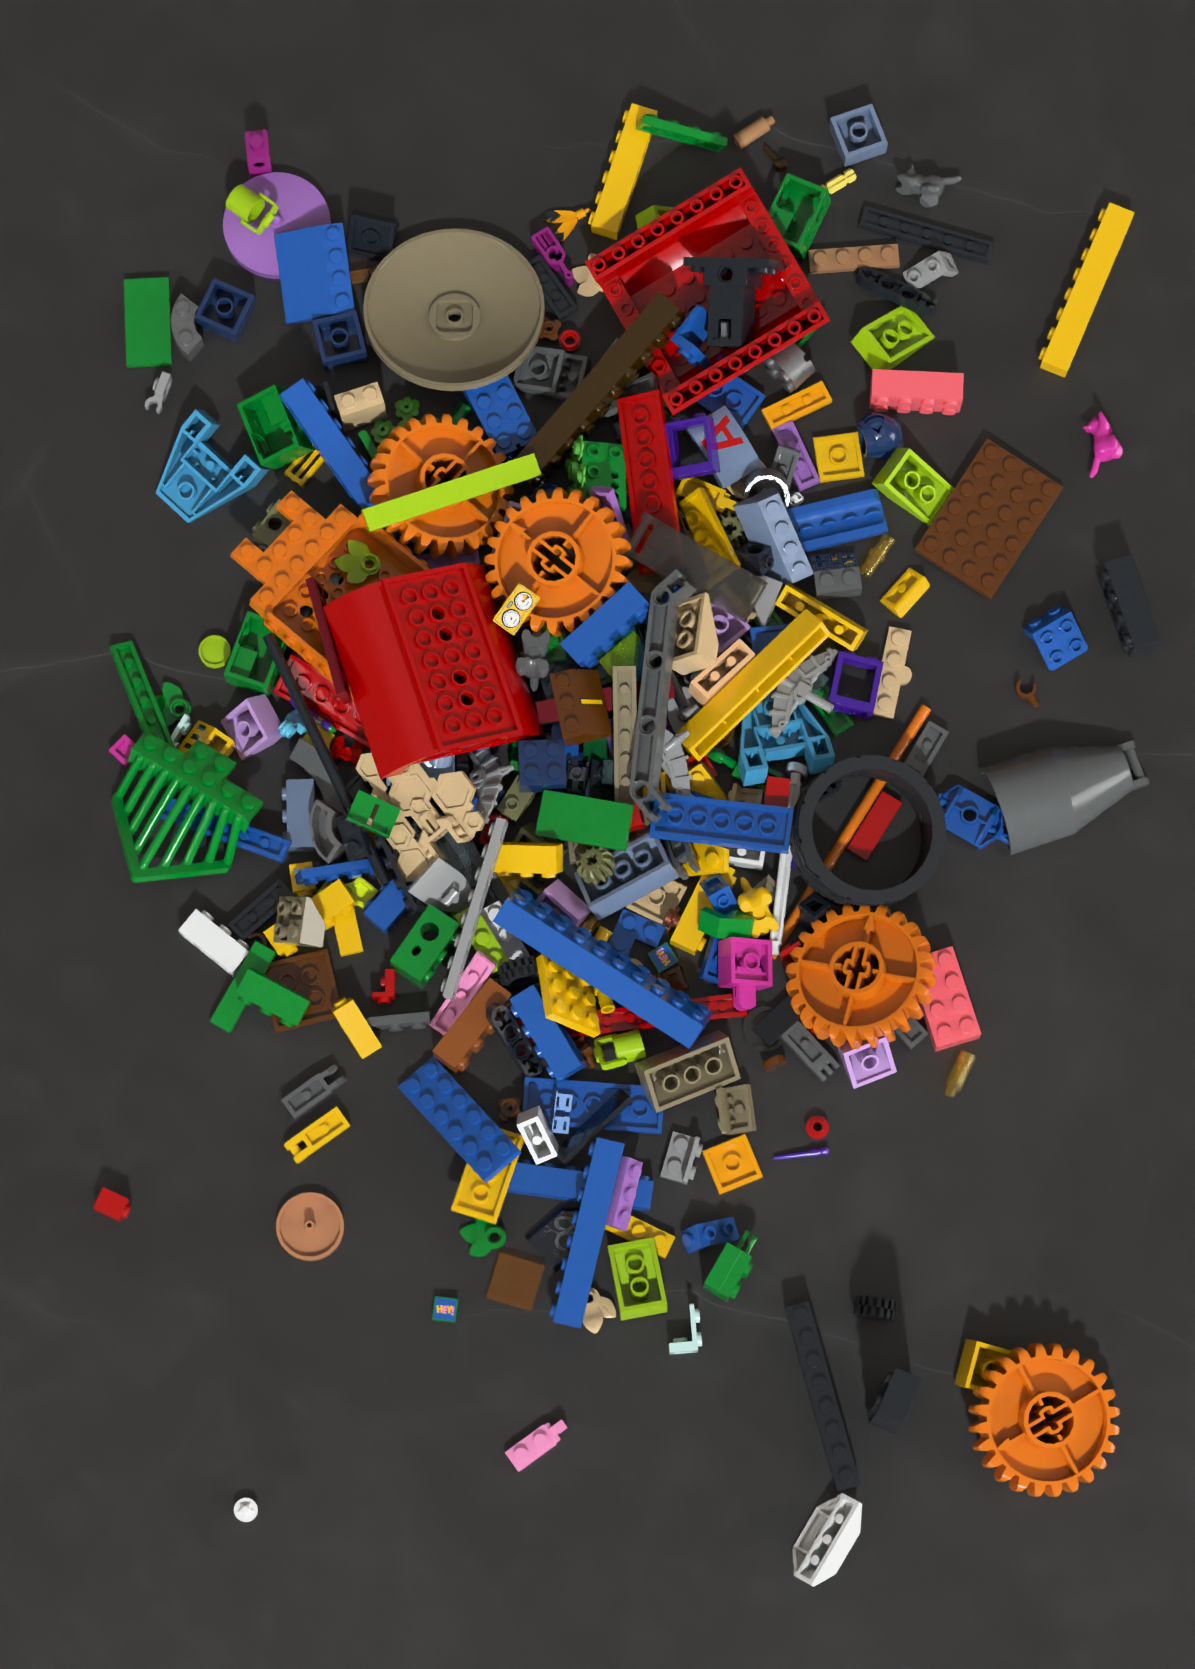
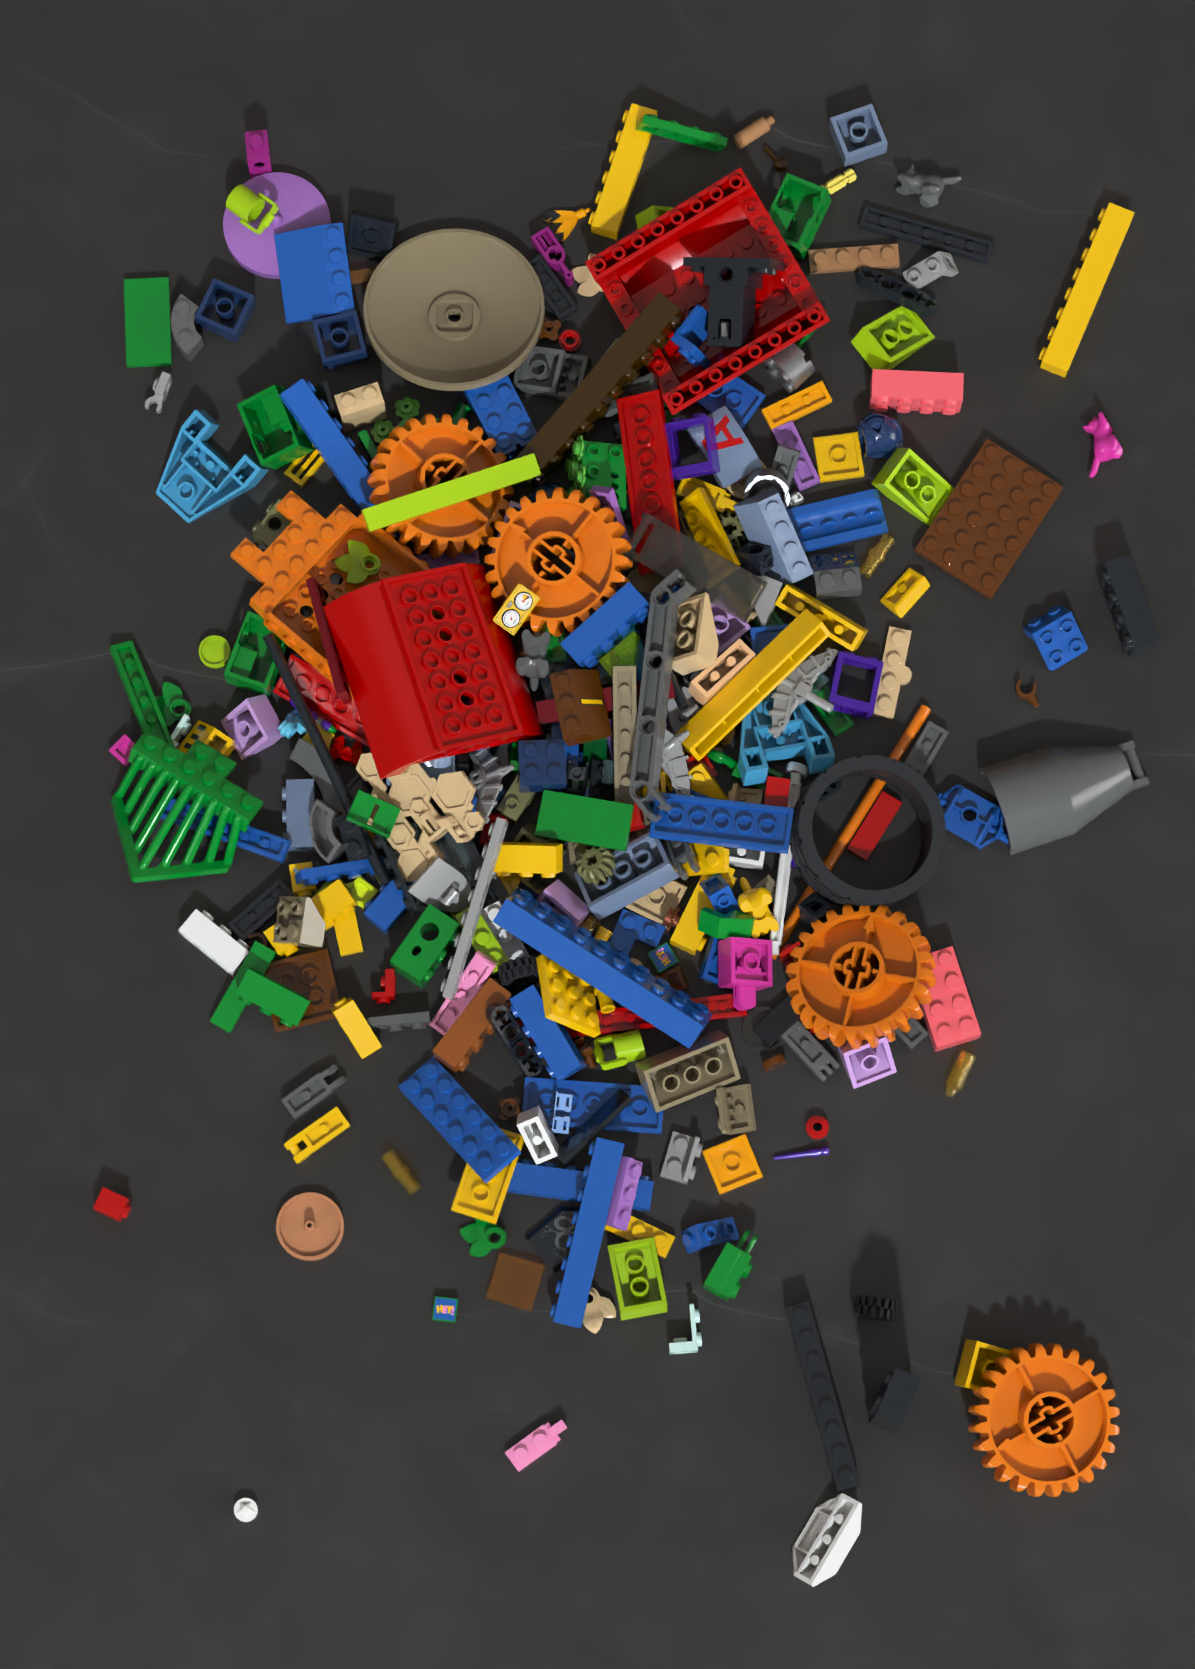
none -> clear yellow pin [381,1149,421,1195]

